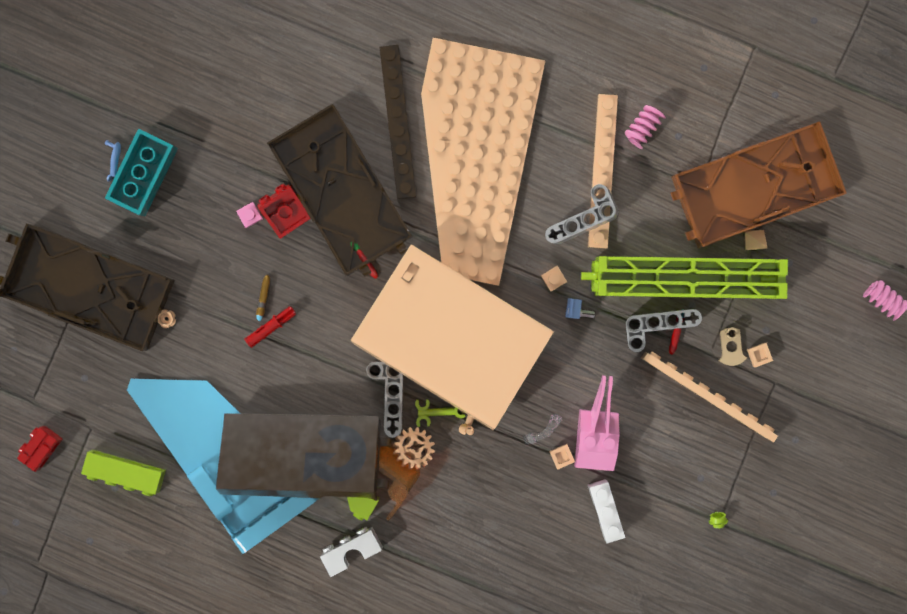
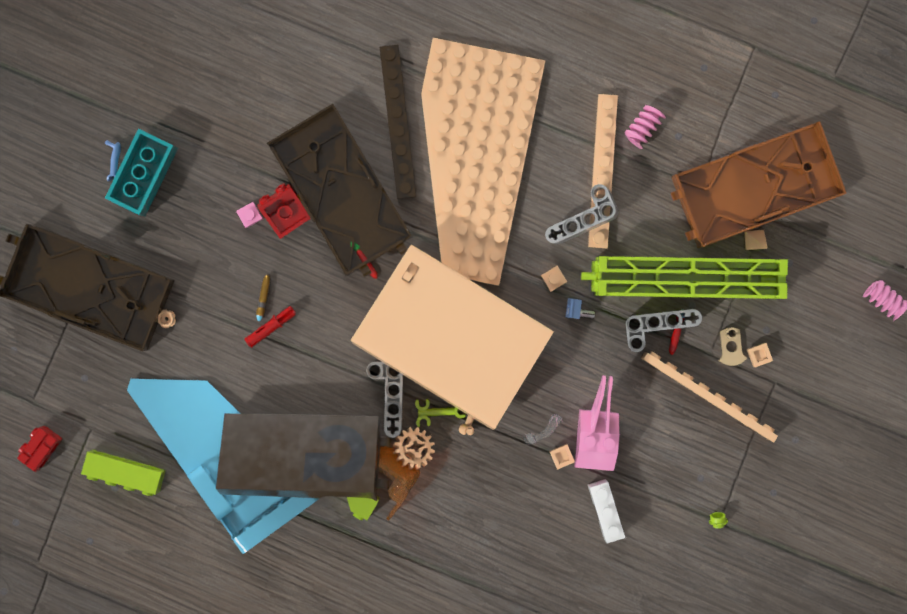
white arch [320,527,383,577] -> none

